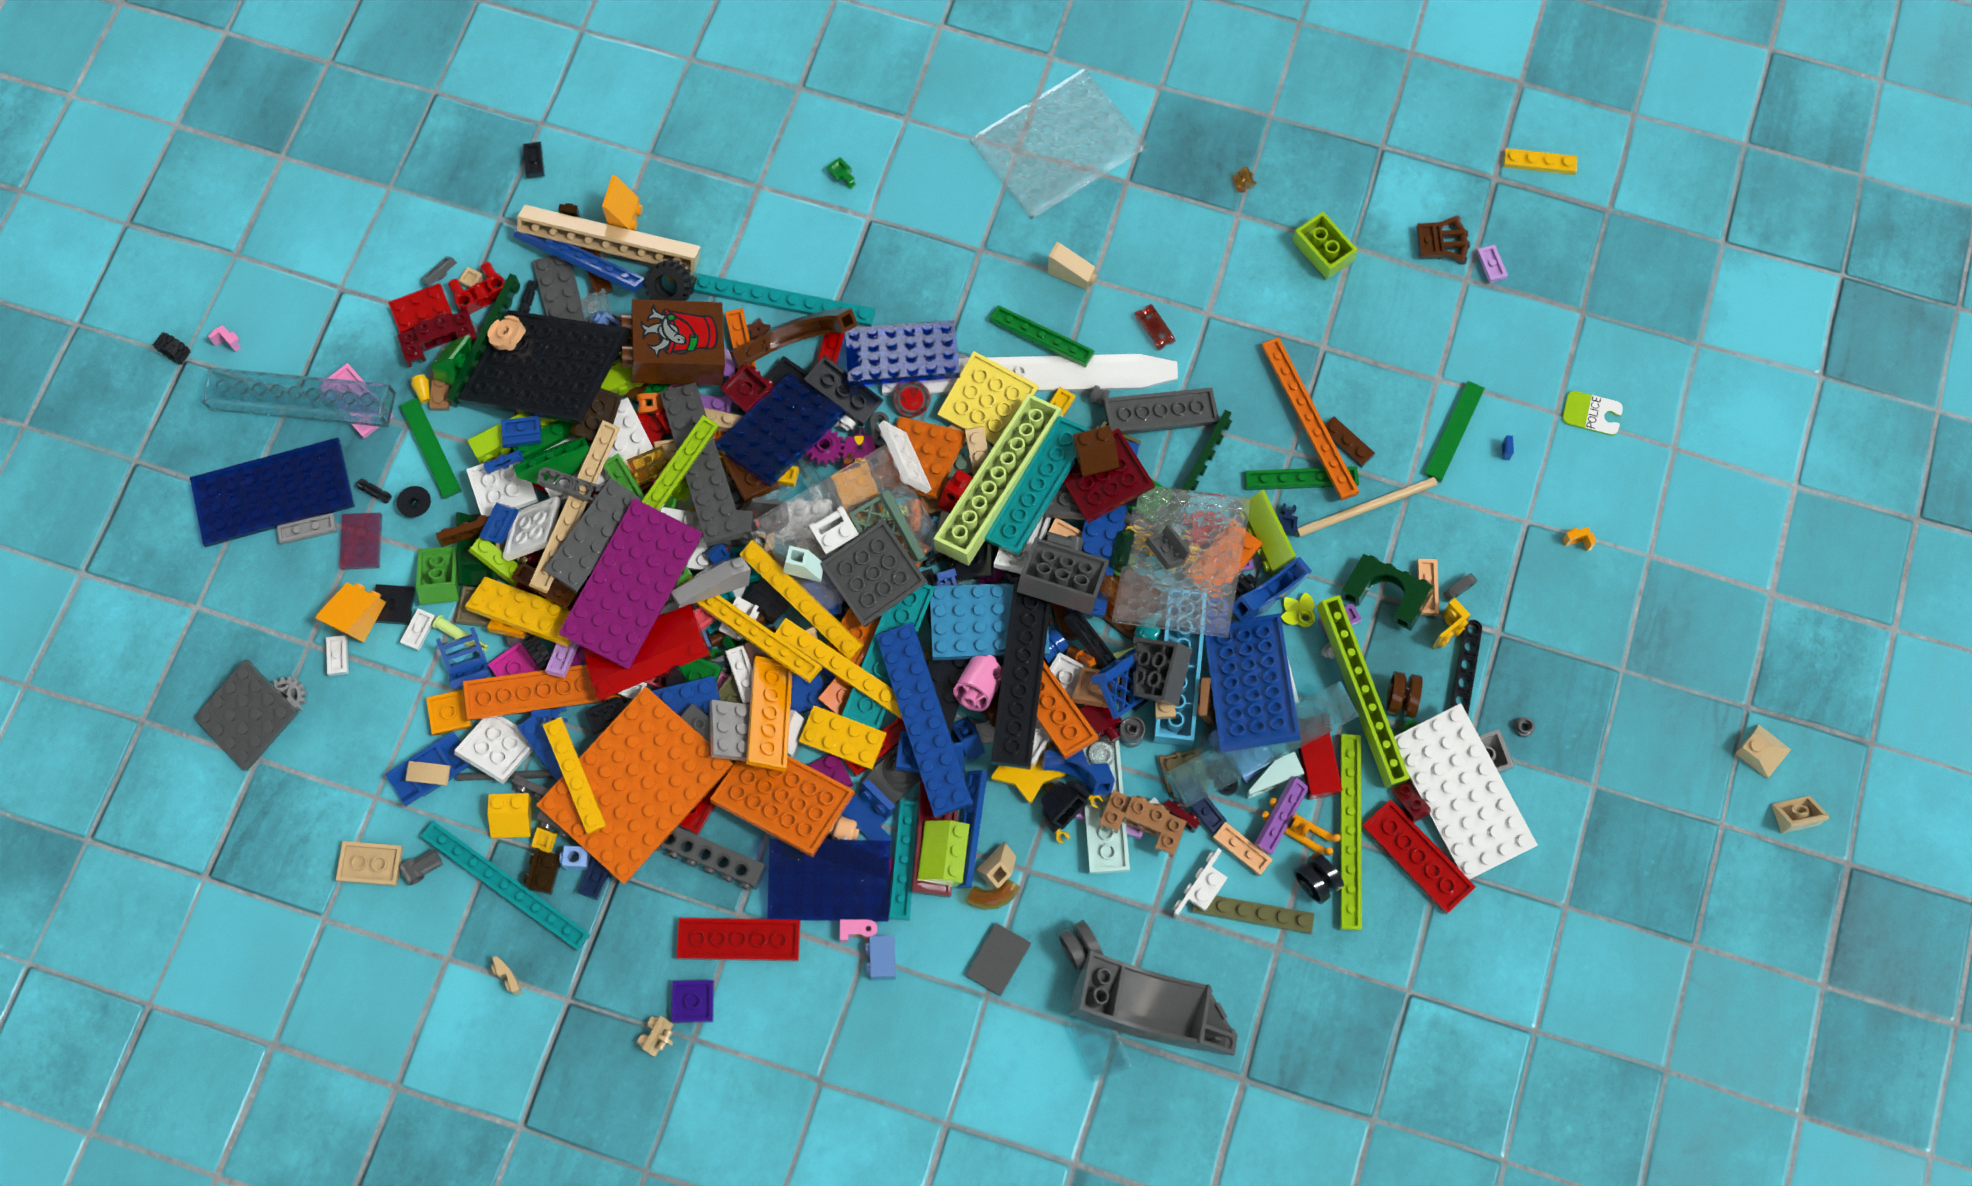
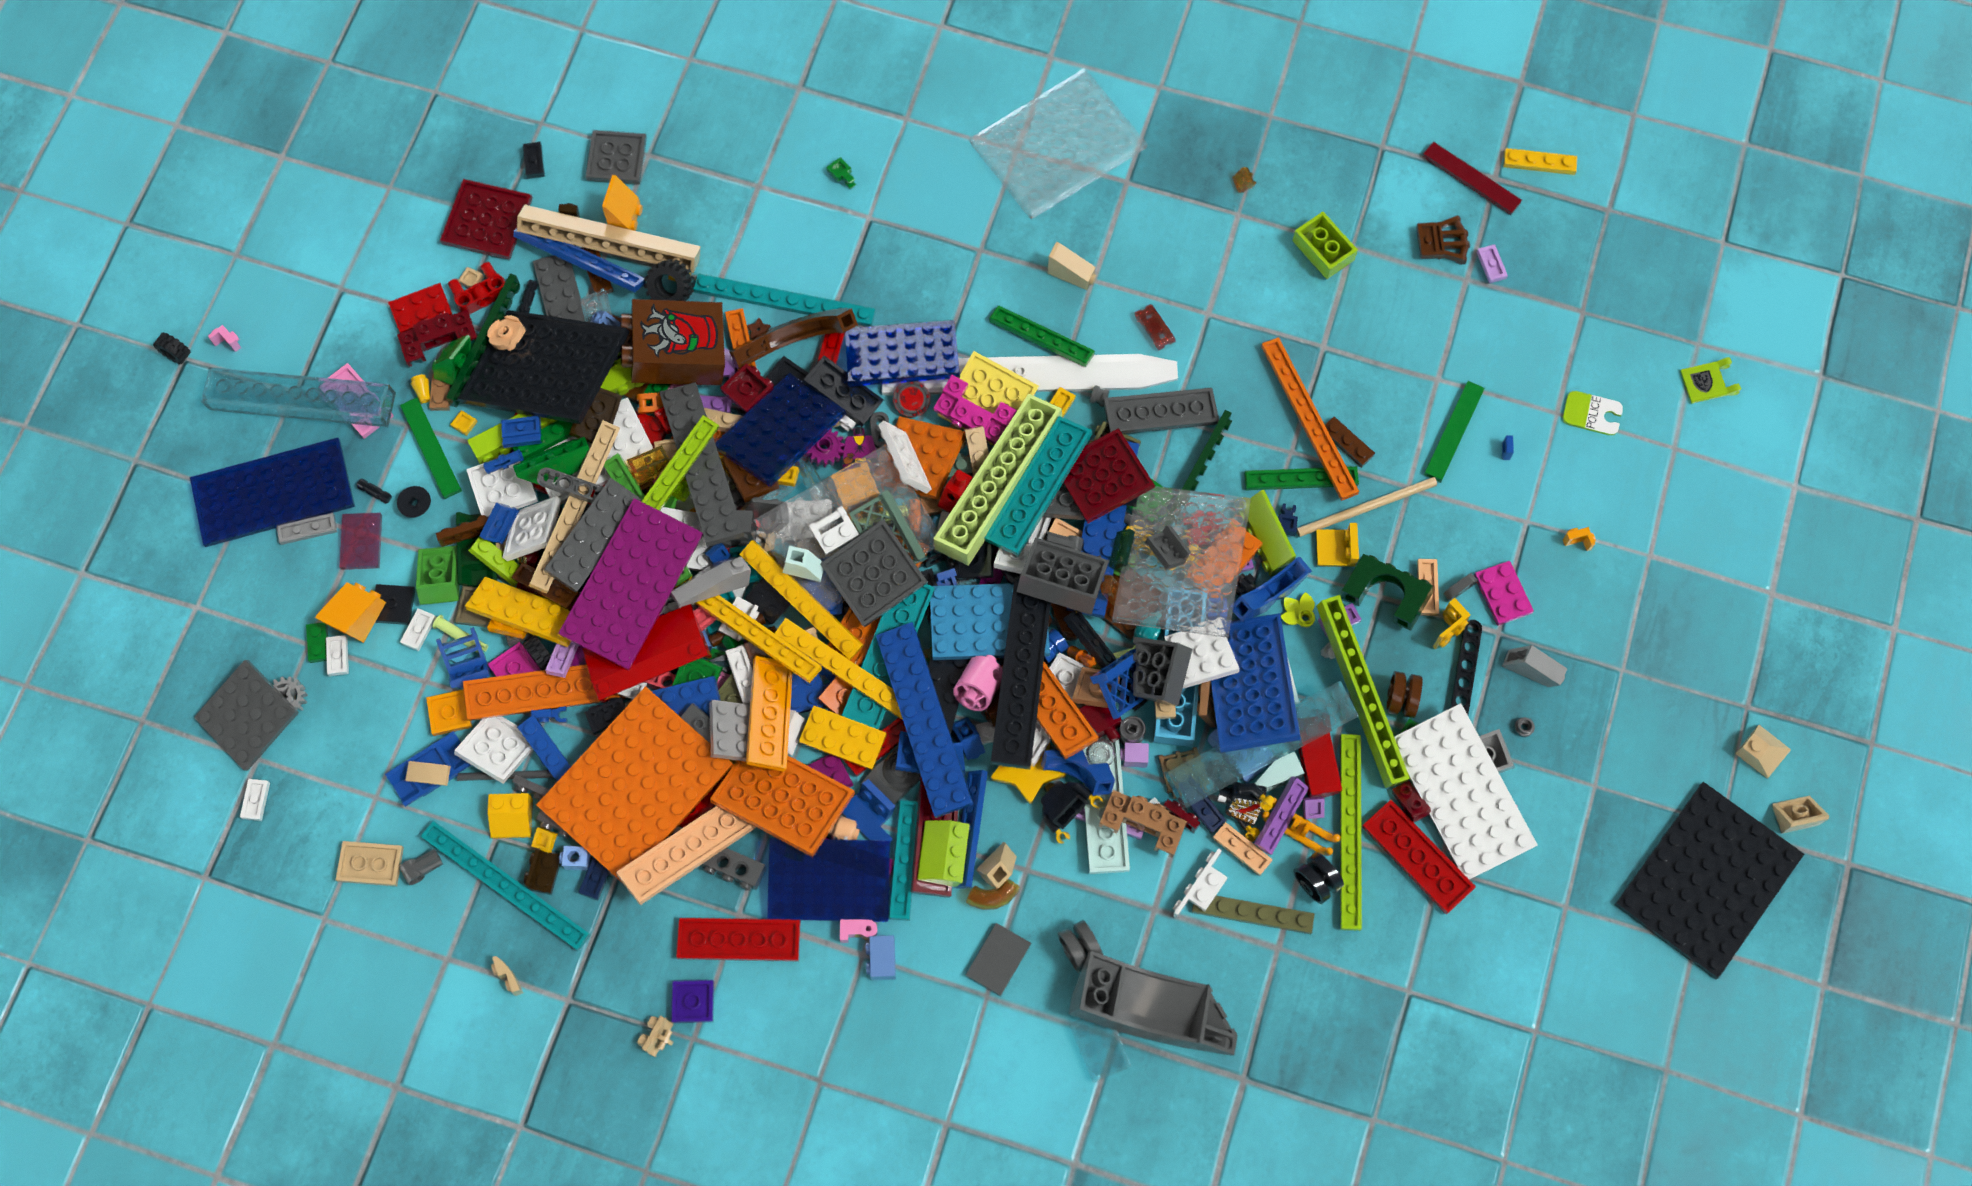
dark grey plate [420,256,457,286] -> none
yellow plate [543,717,607,835] -> none
black tile [666,665,686,687] -> none
reddish brown slope [1072,425,1119,477] -> none
none -> white plate [240,779,270,821]
none -> green plate [306,622,328,663]
none -> dark red plate [440,179,533,260]
none -> yellow tile [450,410,478,436]
none -> dark grey plate [586,130,647,184]
none -> light nougat plate [616,806,757,905]
none -> dark pink bracket [933,375,1017,445]
none -> lavender brick [1120,742,1149,768]
none -> white plate [1164,620,1239,689]
none -> torso [1217,782,1274,843]
none -> medium lavender plate [1303,796,1325,819]
none -> yellow bracket [1316,523,1359,567]
none -> dark red tile [1422,141,1522,215]
none -> dark pink plate [1474,561,1534,626]
none -> light grey slope [1502,645,1567,687]
none -> black plate [1614,781,1804,980]
none -> lime flag [1680,357,1741,404]

